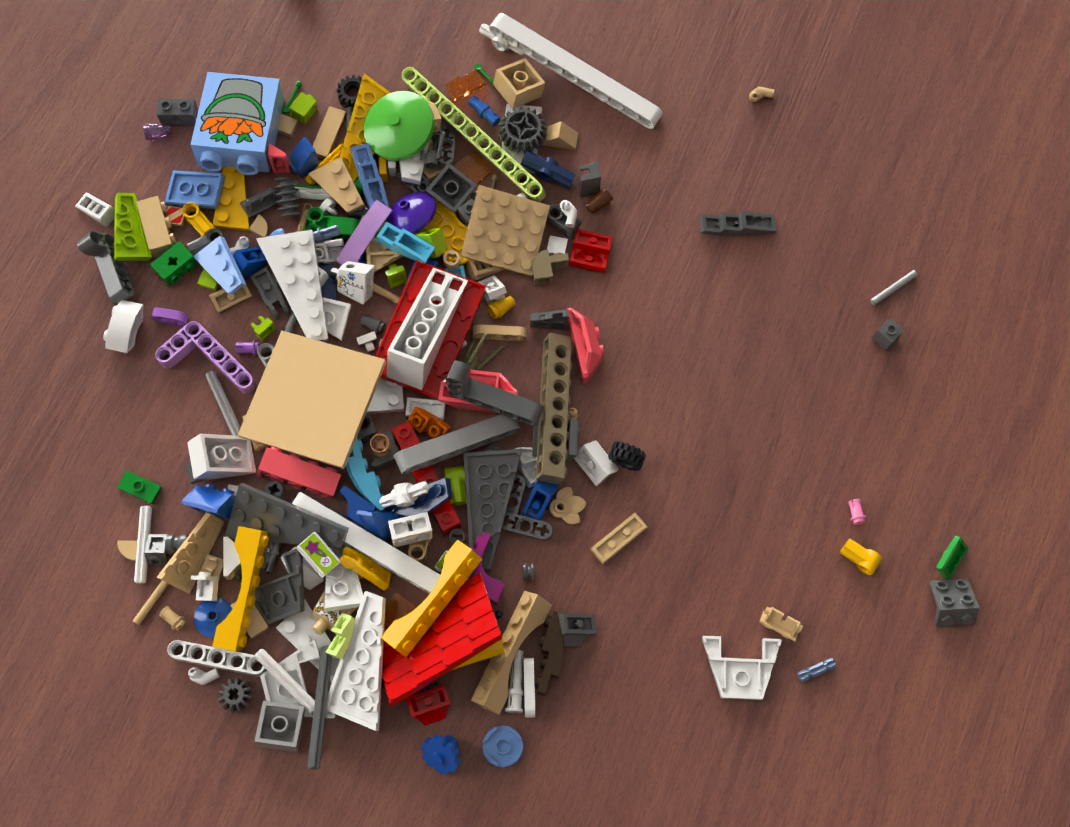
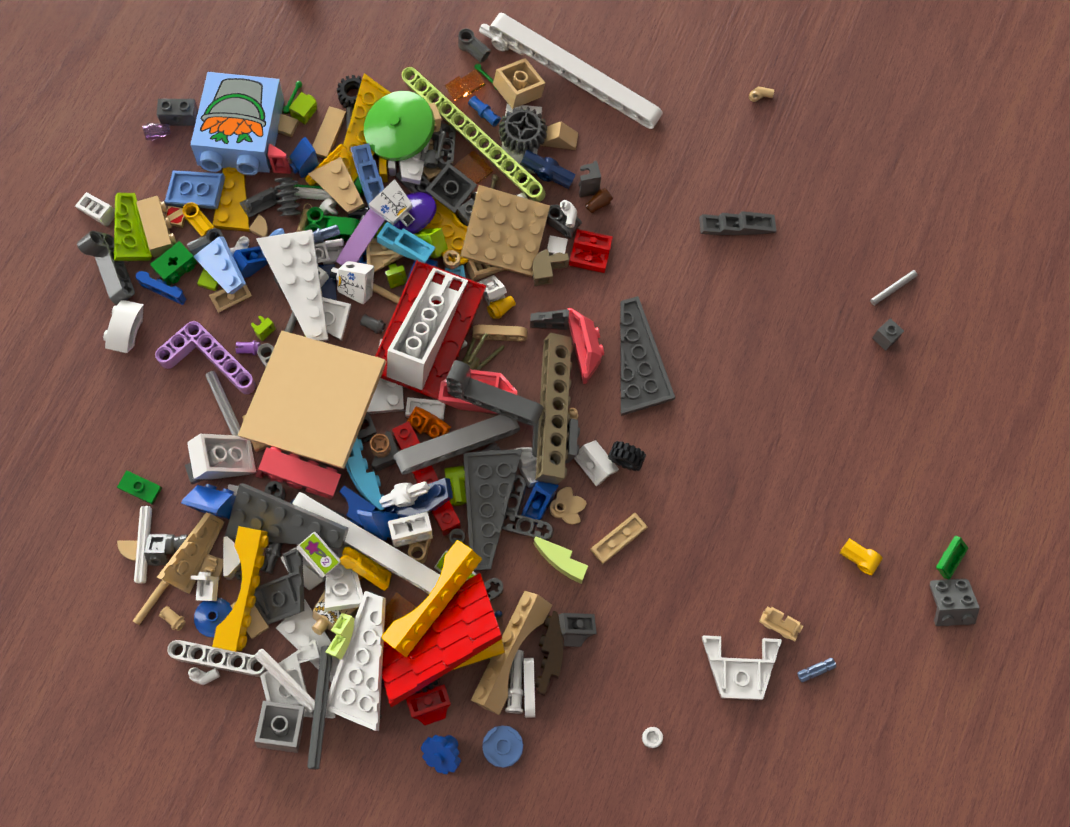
medium lavender beam [151,307,189,326] -> none
dark grey gear [218,677,253,713] -> none
dark grey hinge [250,268,290,319] -> none
white tile [356,331,377,352] -> none
magenta arch [467,532,505,605] -> none
dark grey bush [523,563,533,581] -> none
bright pink pin [848,499,866,525] -> none
none -> blue hinge [135,271,187,305]
none -> white torso [369,179,415,227]
none -> dark grey piece [458,28,491,63]
none -> yellowish green slope [534,537,588,584]
none -> dark grey wing [620,296,675,416]
none -> white tile [642,727,663,748]

